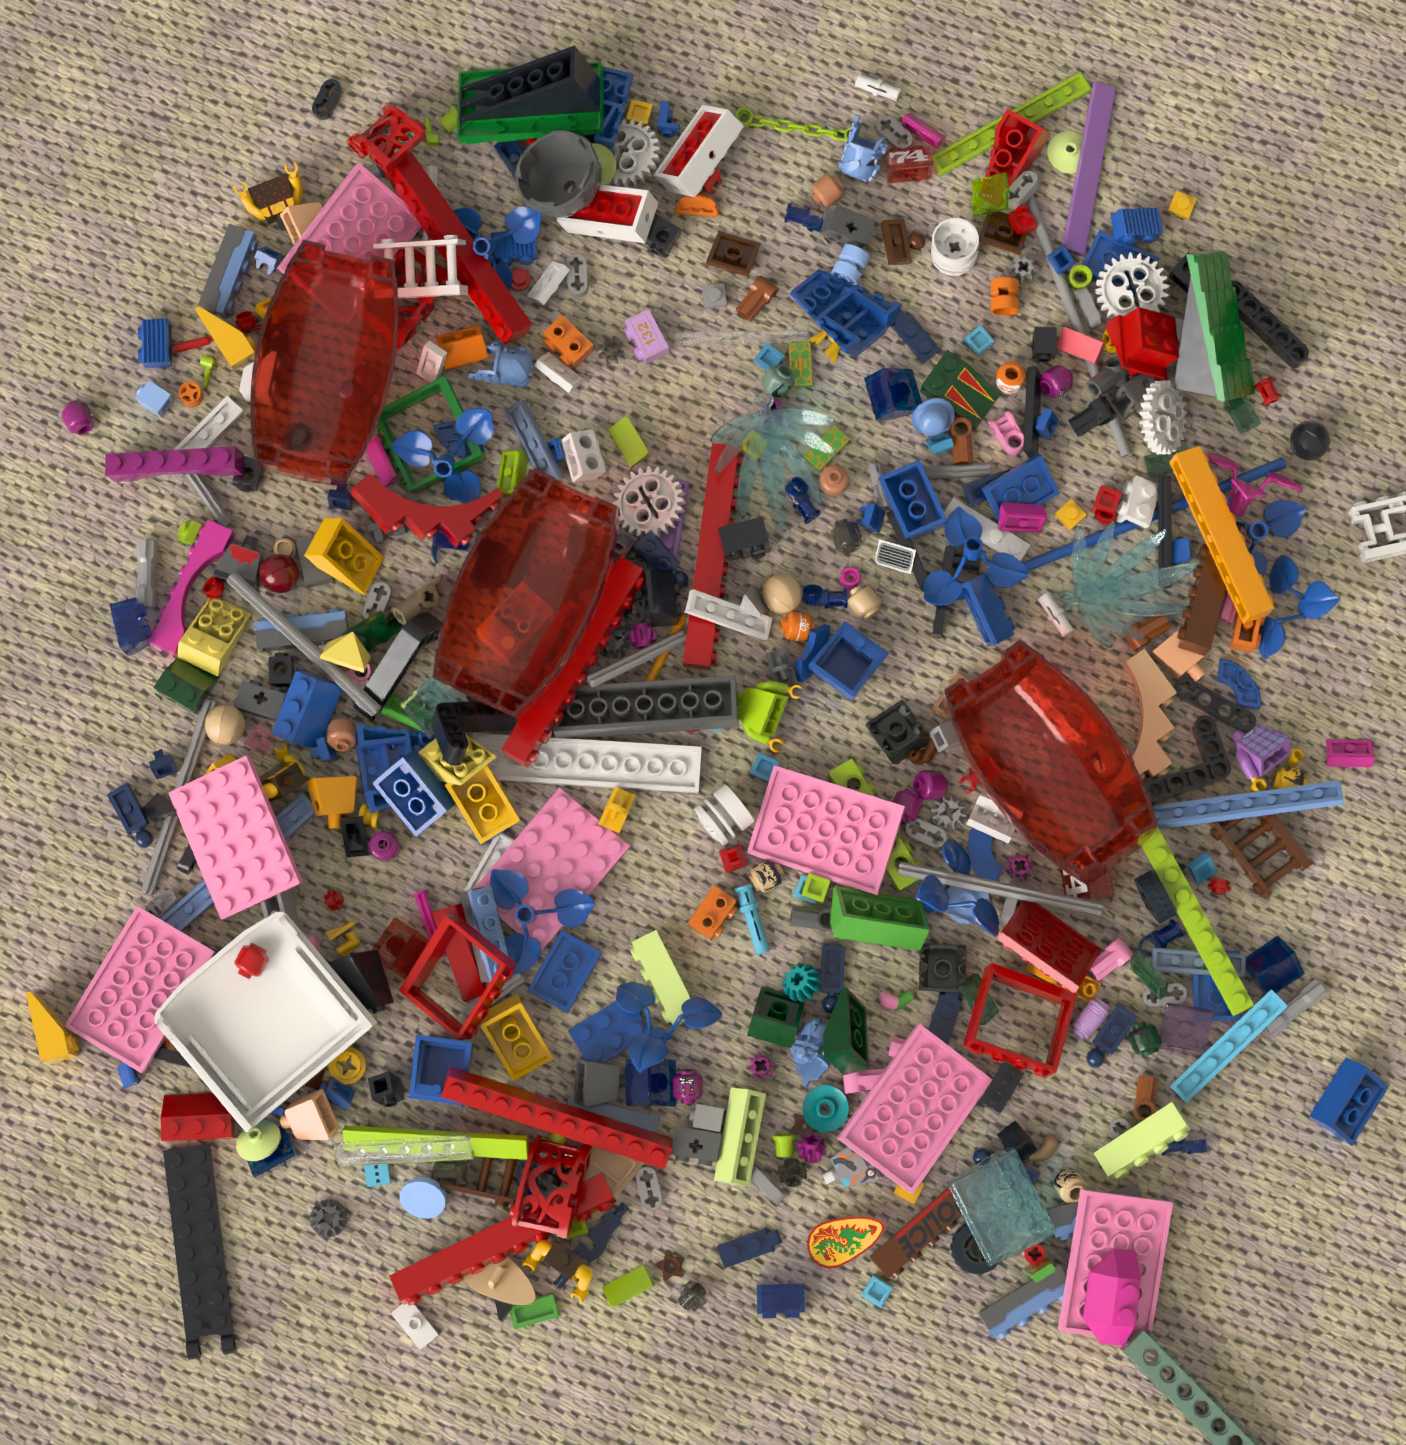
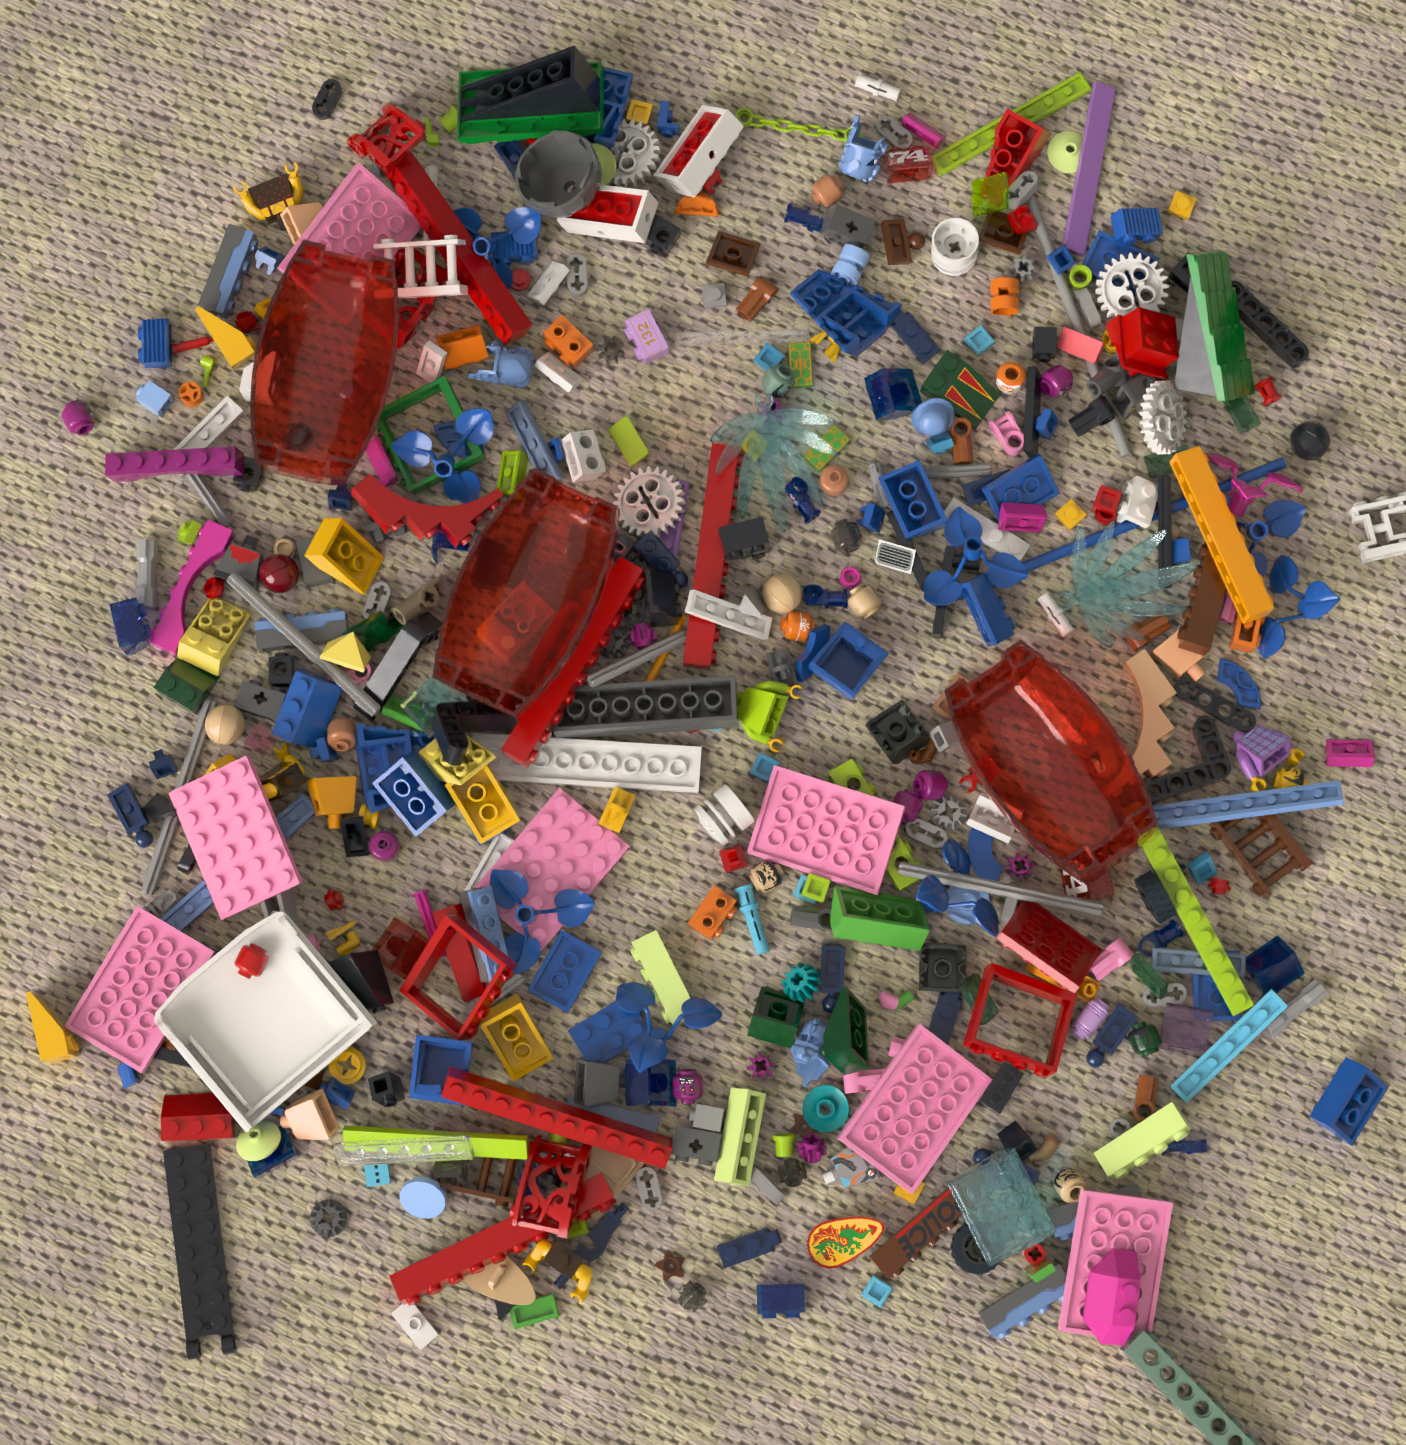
lime slope [602,1265,654,1308] -> none

